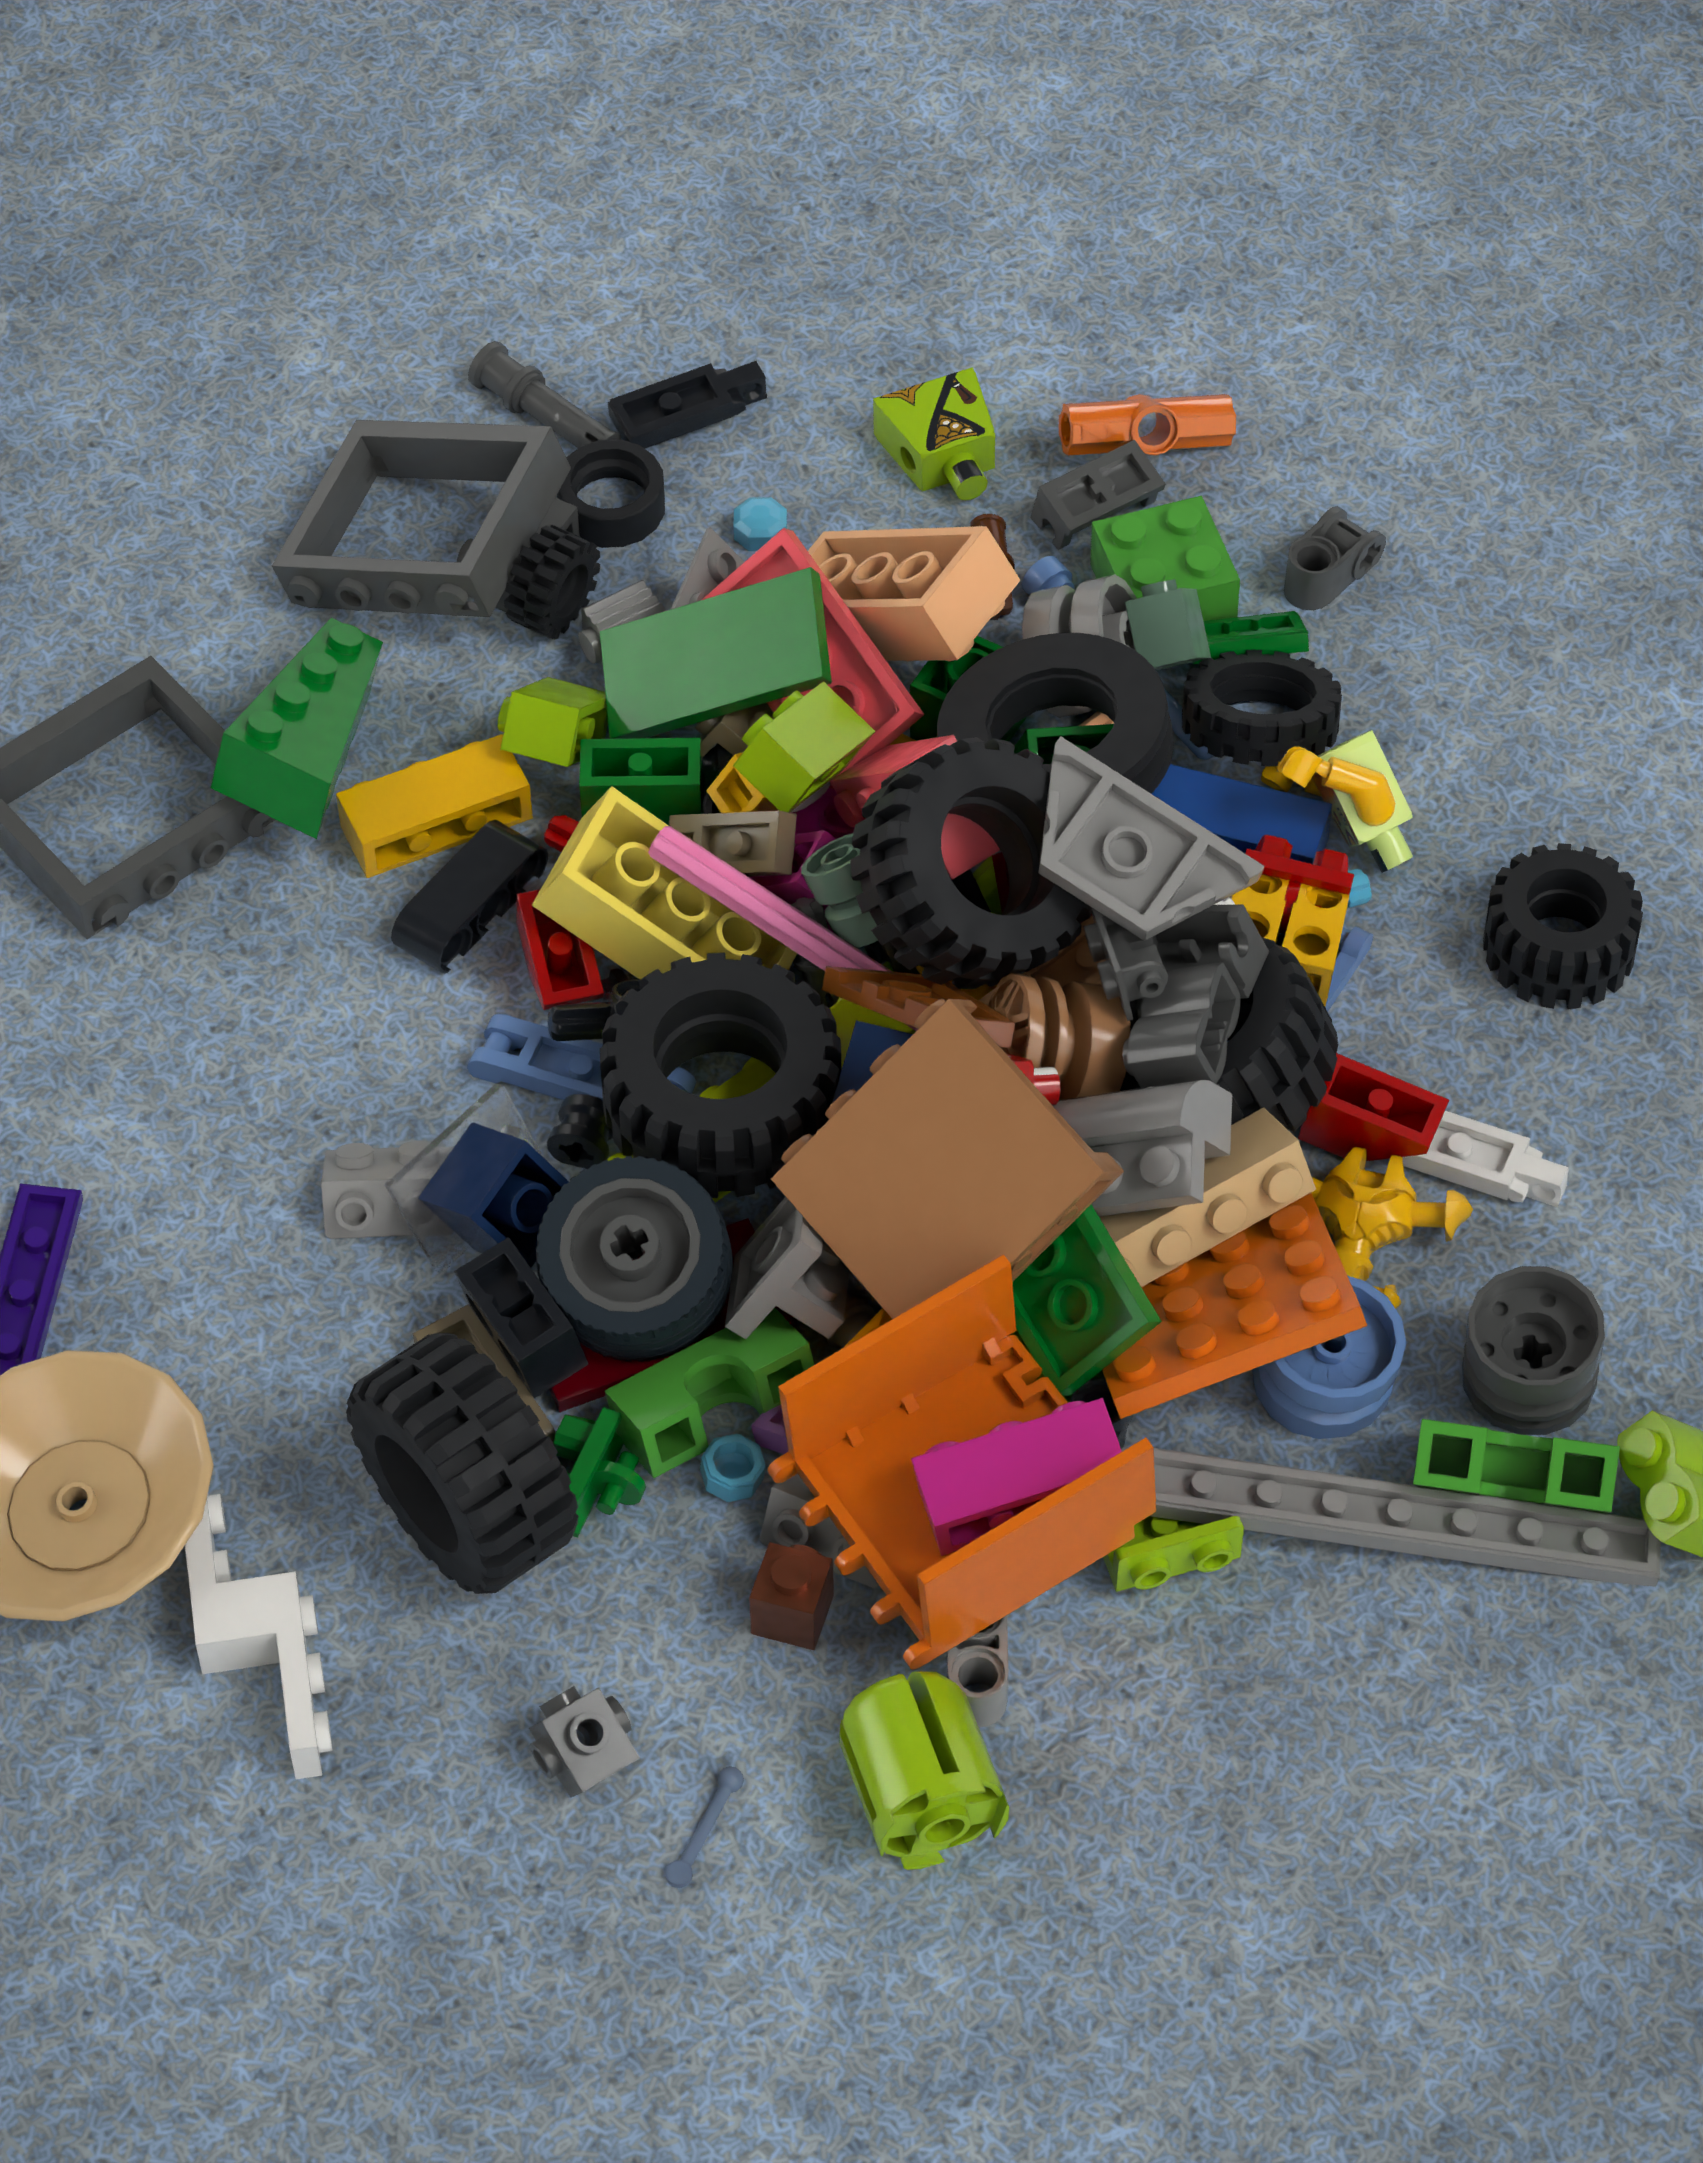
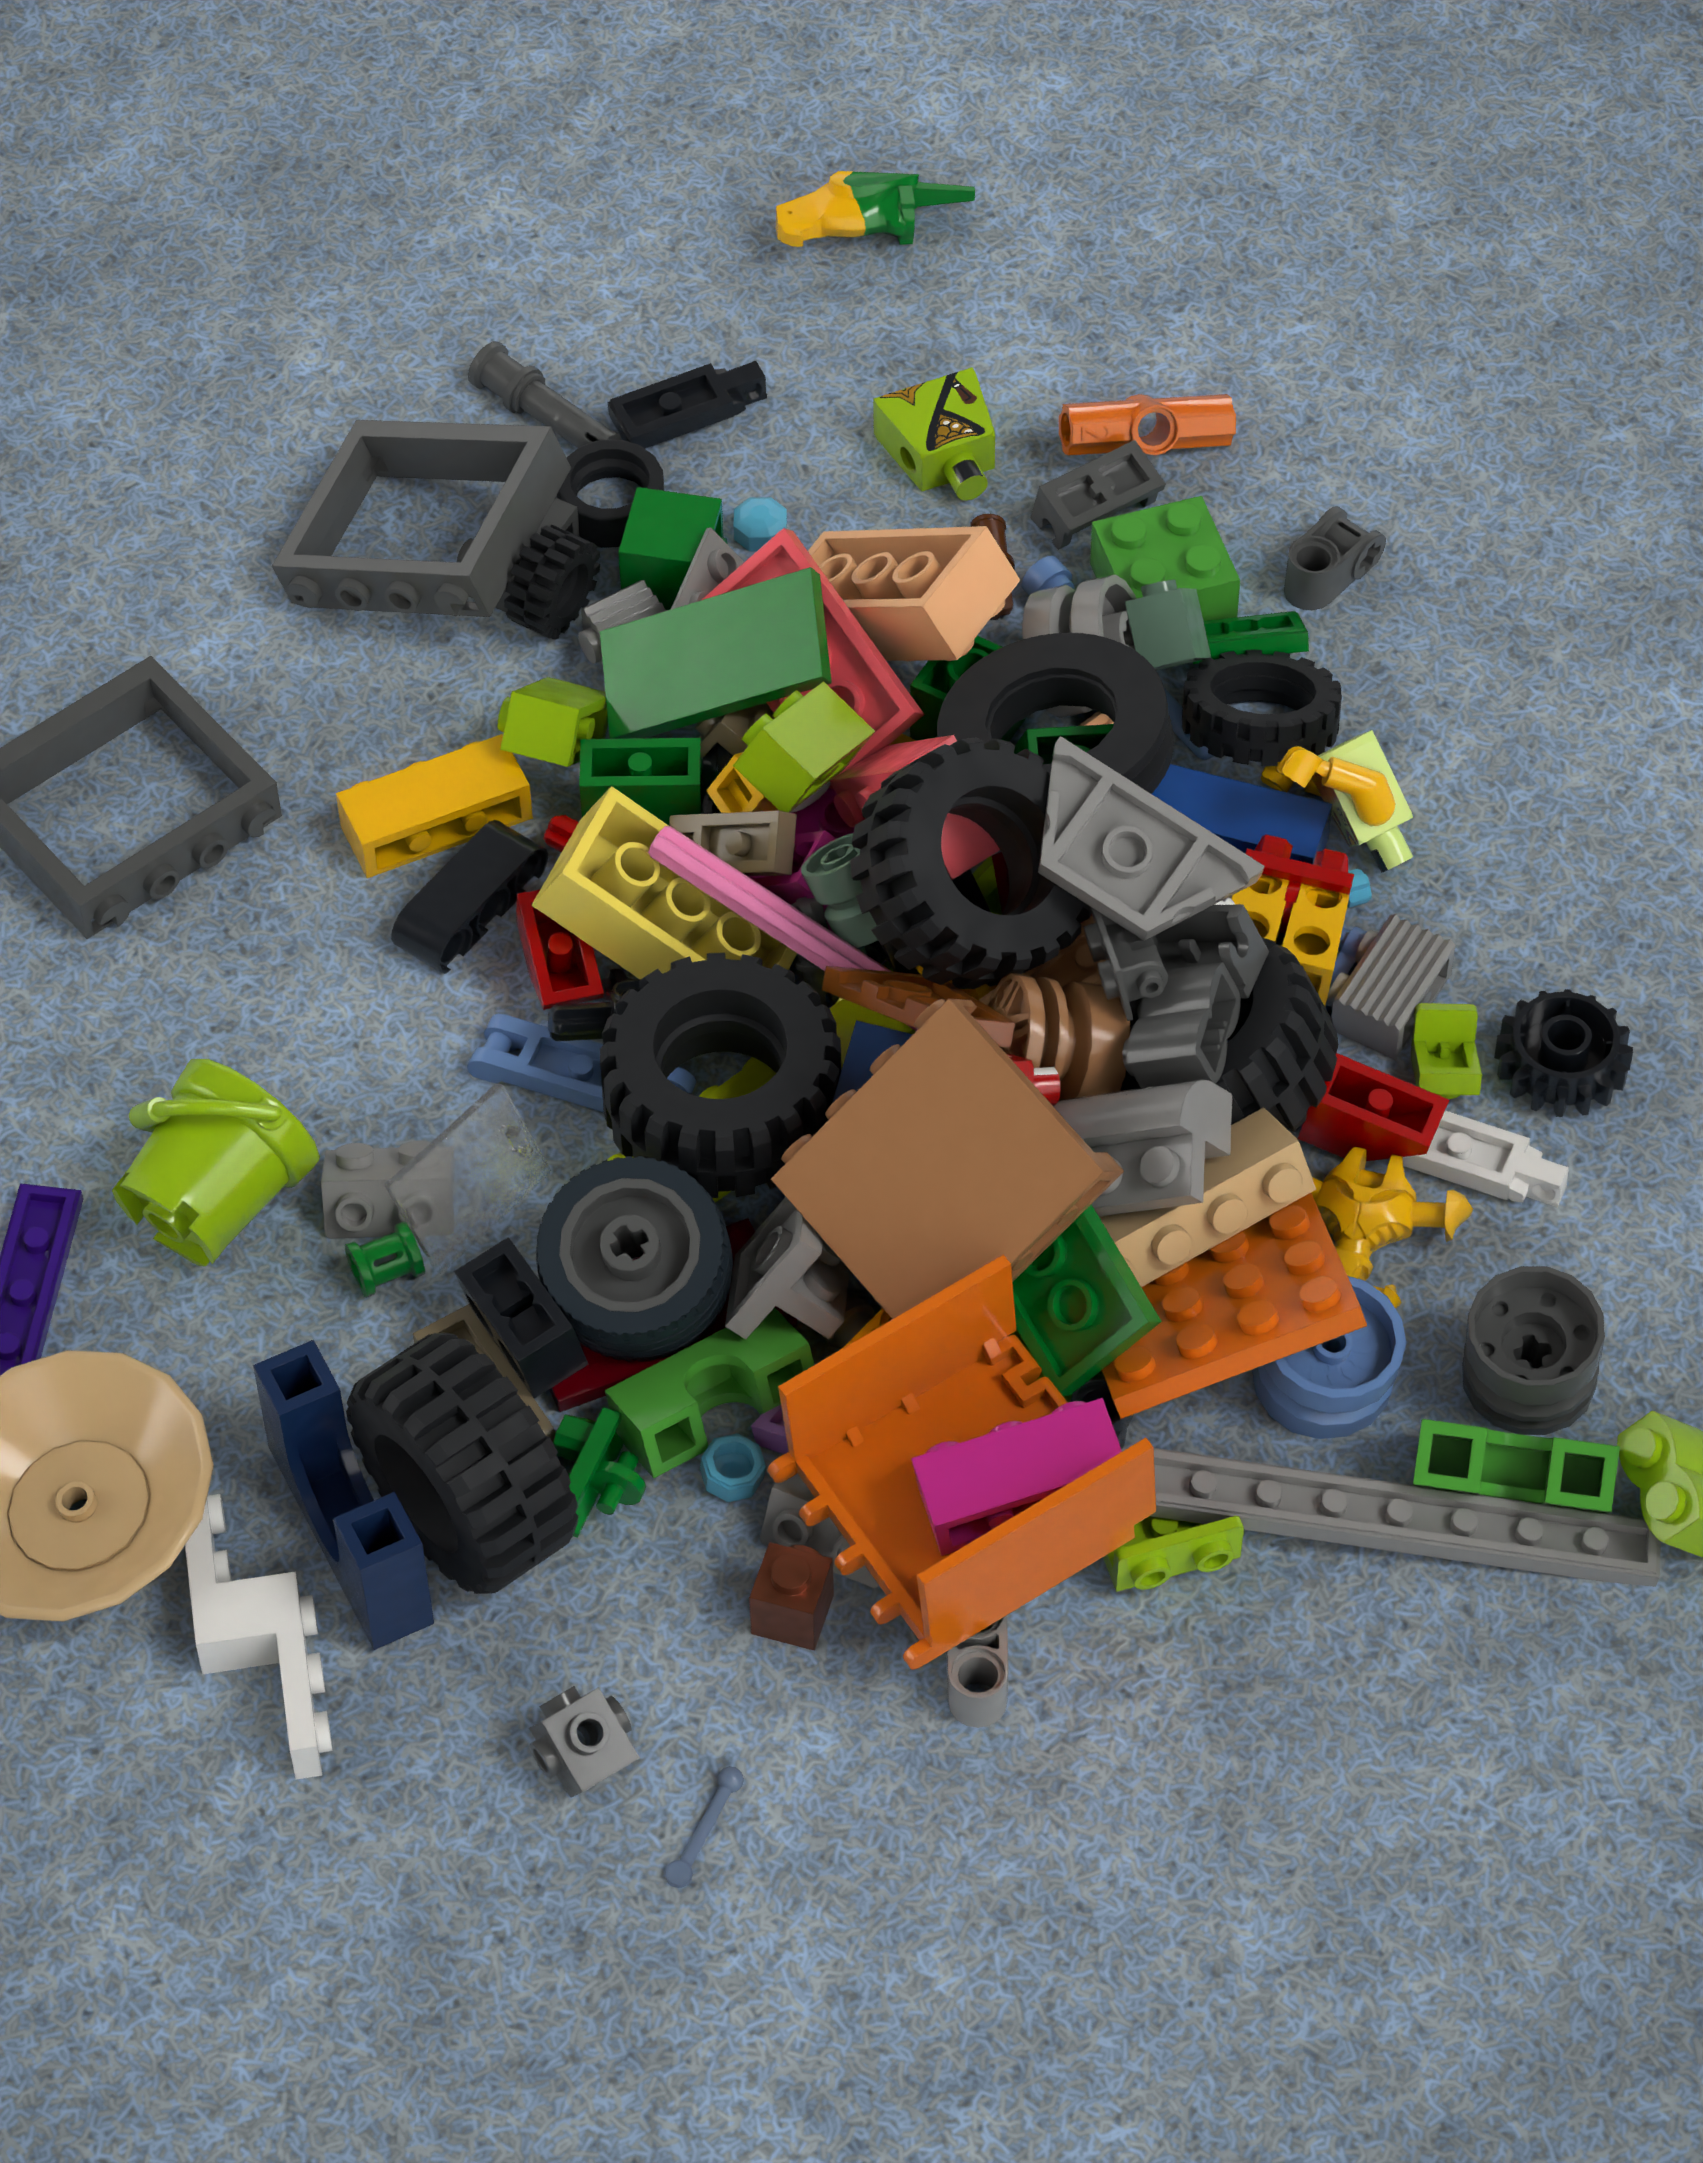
green wedge [210,617,383,839] -> none
dark blue head [418,1122,569,1268] -> none
black wheel [547,1094,613,1169] -> none
lime cylinder [839,1671,1009,1870] -> none
black tyre [1483,843,1643,1009] -> none
none -> lime piece [112,1059,320,1267]
none -> dark blue arch [253,1340,434,1650]
none -> green bush [345,1221,425,1298]
none -> green head [618,487,728,610]
none -> animal [776,171,975,247]
none -> light grey brick [1326,914,1456,1060]
none -> lime bracket [1411,1003,1482,1099]
none -> black gear [1494,989,1633,1117]

